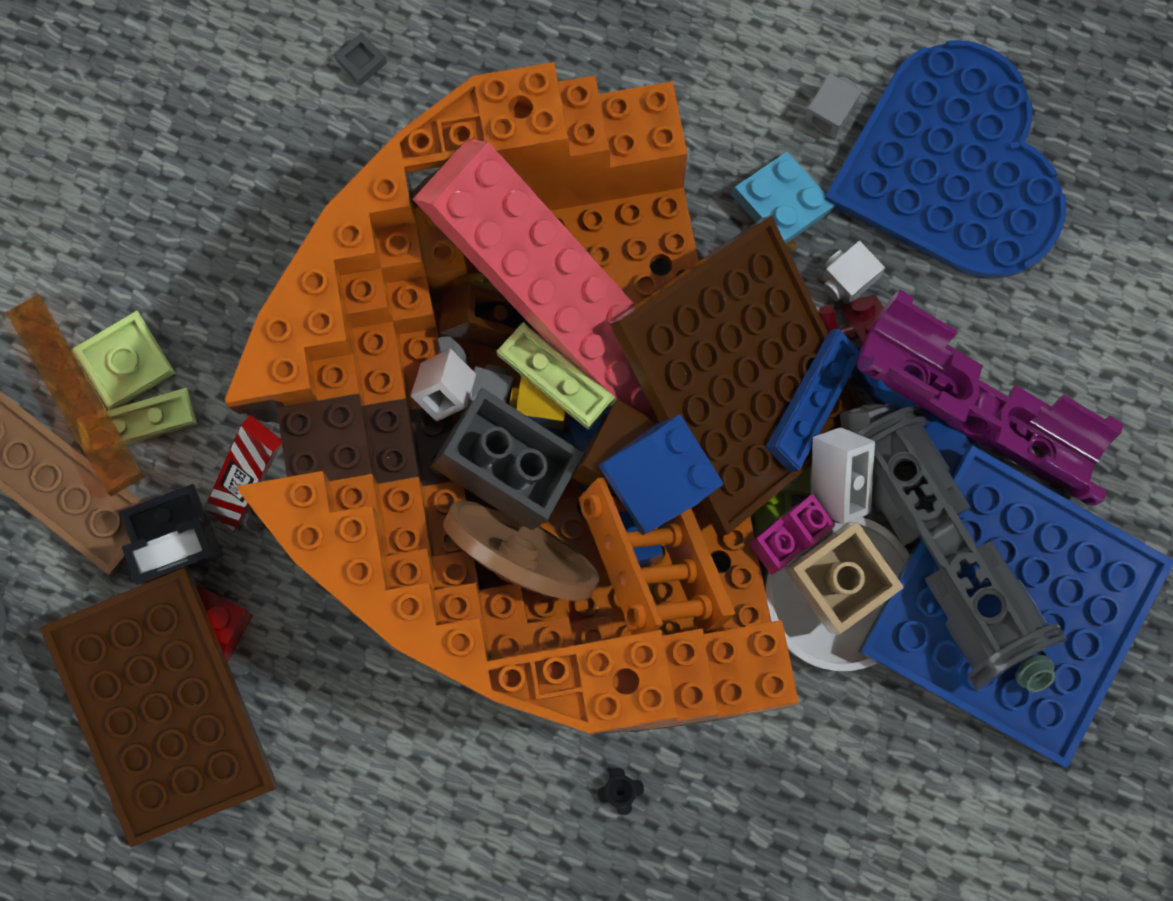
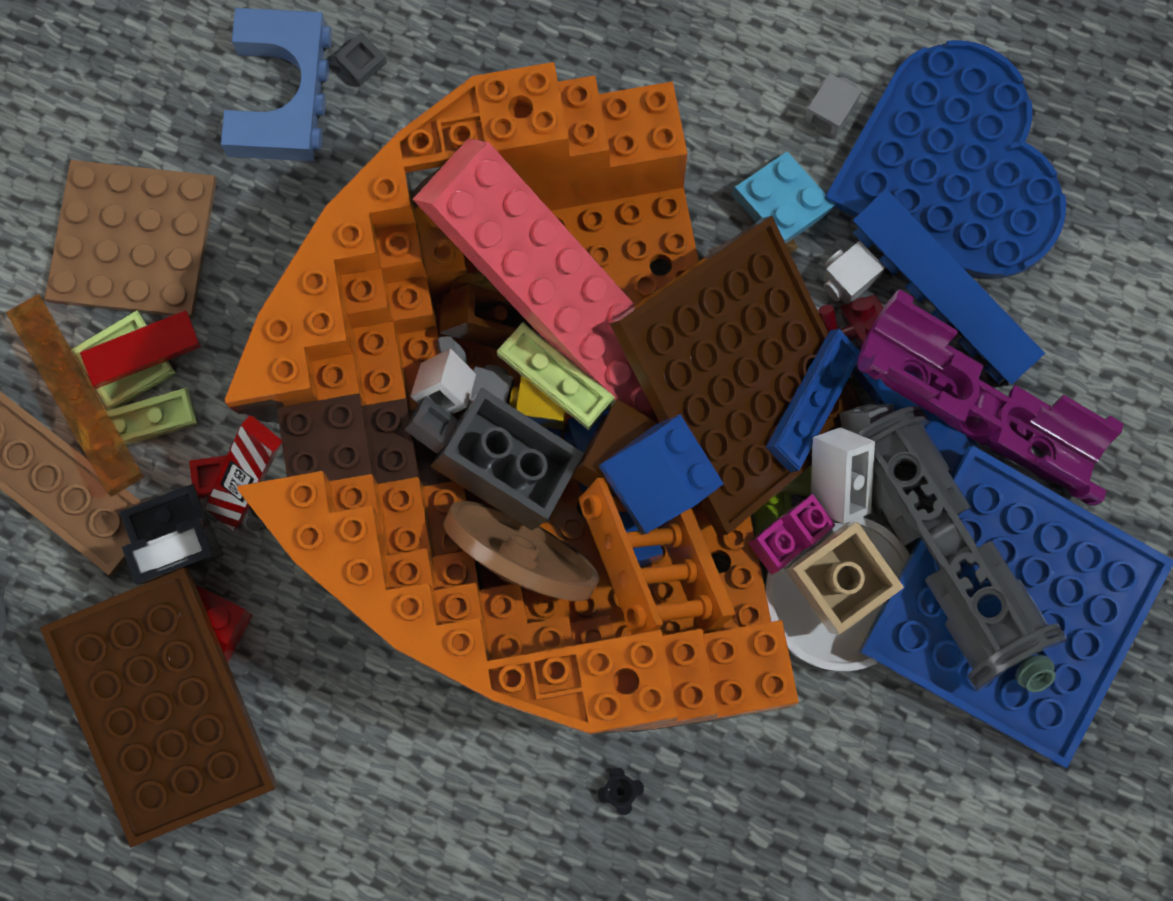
none -> medium nougat plate [45,160,217,319]
none -> red tile [80,310,202,389]
none -> red tile [189,455,227,498]
none -> medium blue arch [221,8,332,161]
none -> dark grey plate [404,396,458,454]
none -> blue brick [853,189,1046,385]

